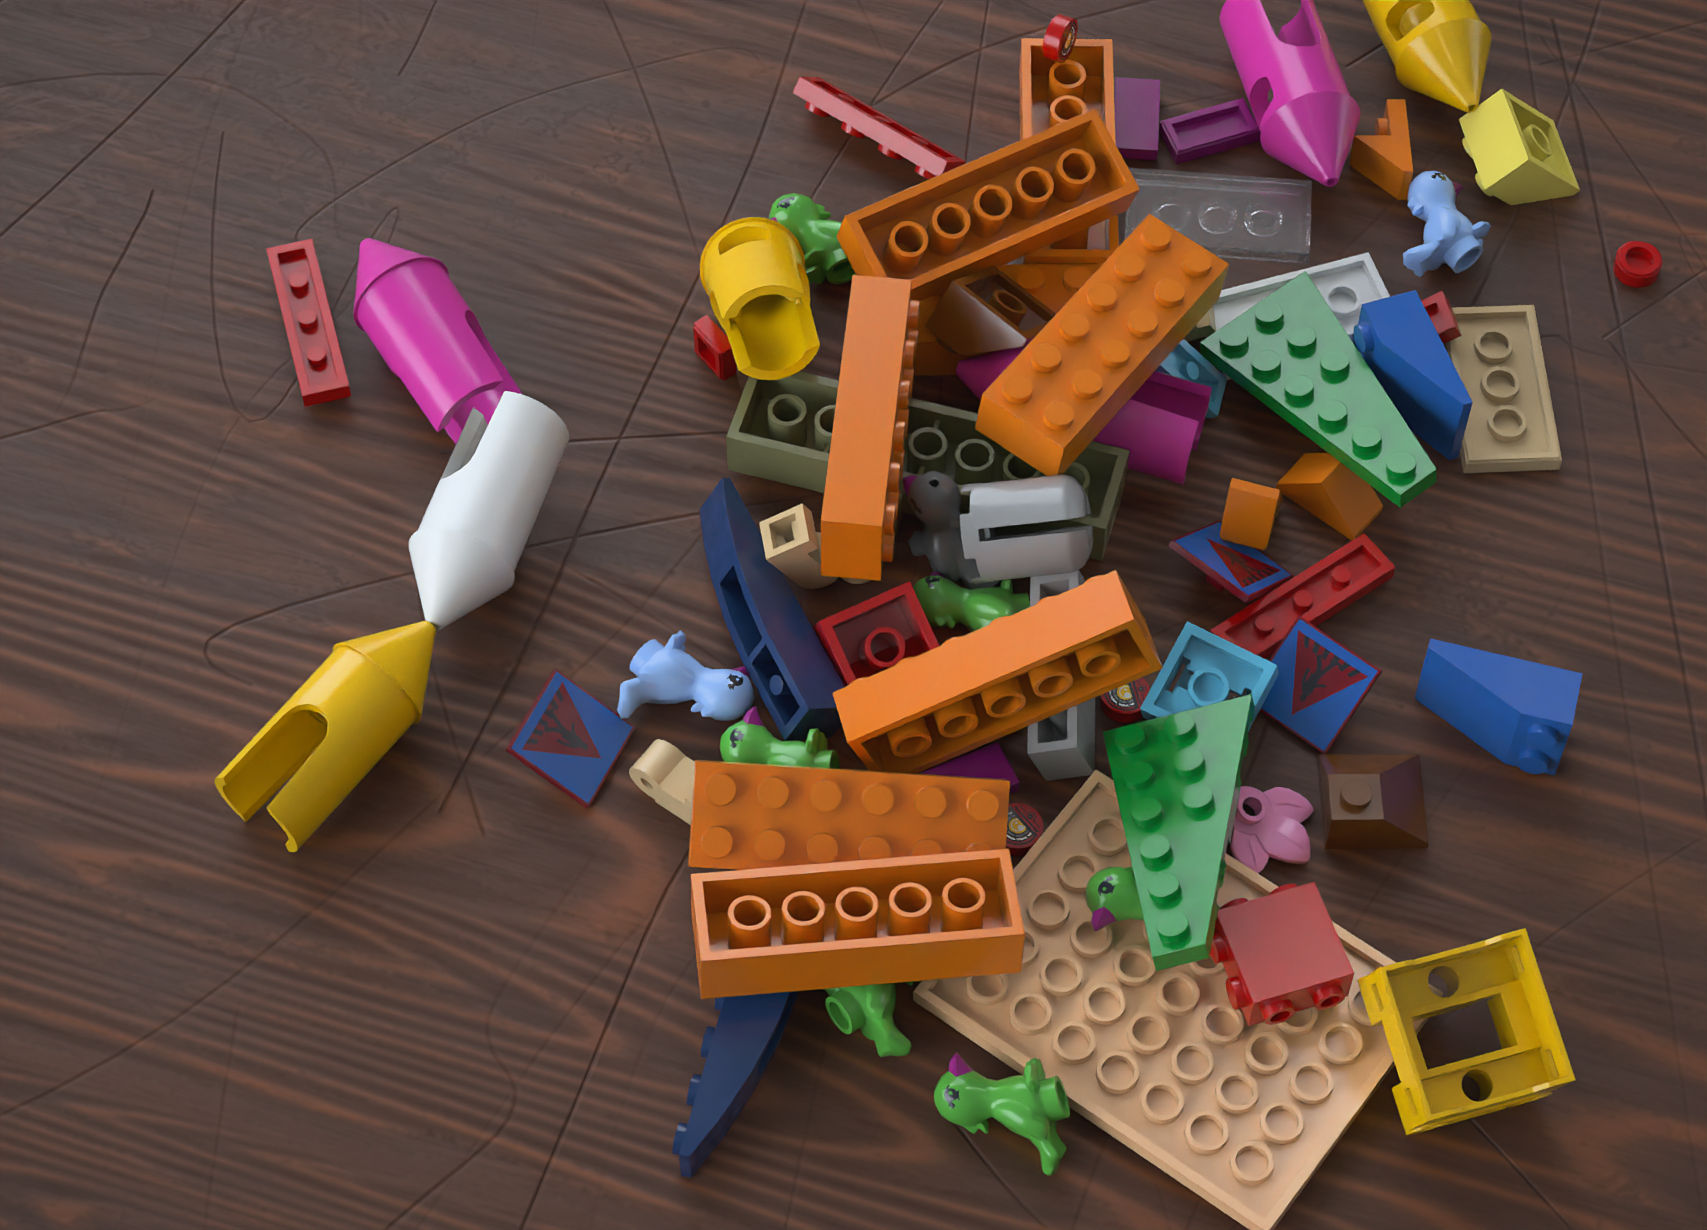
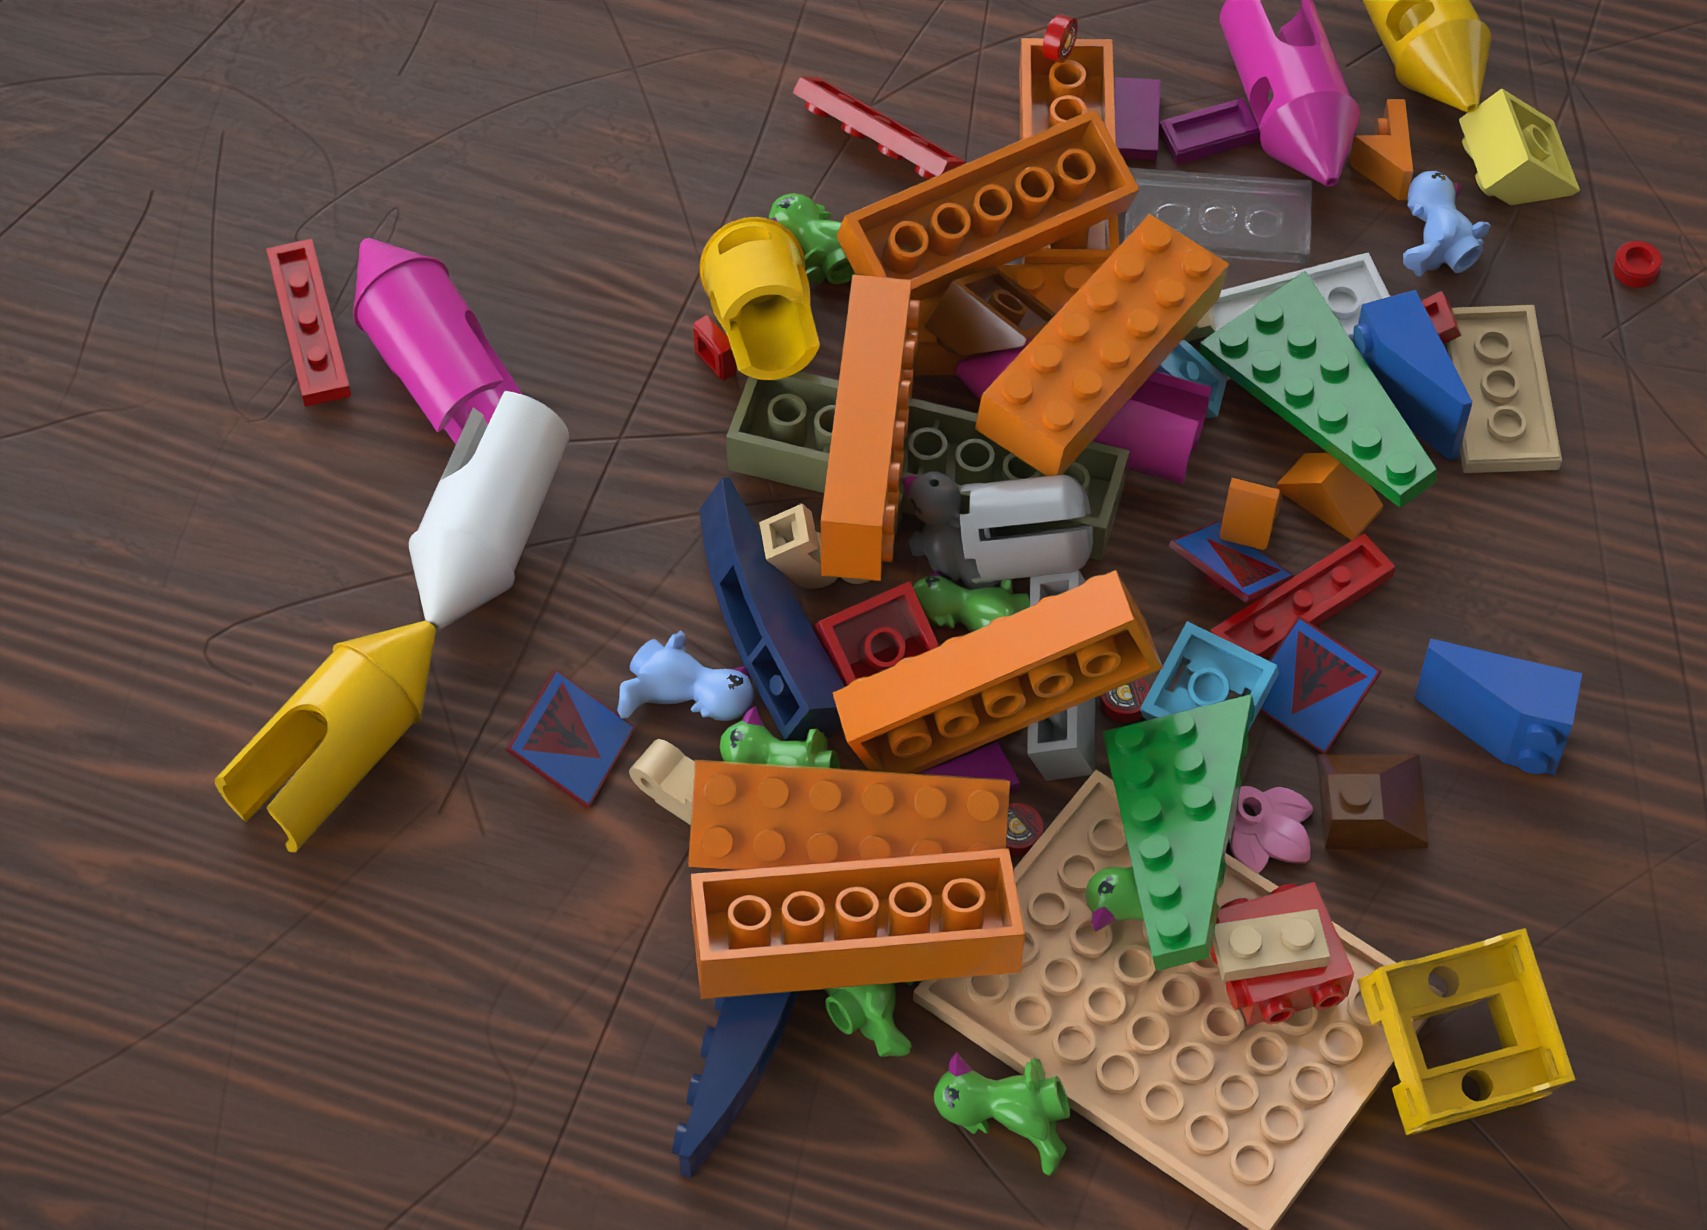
none -> tan plate [1212,909,1330,982]

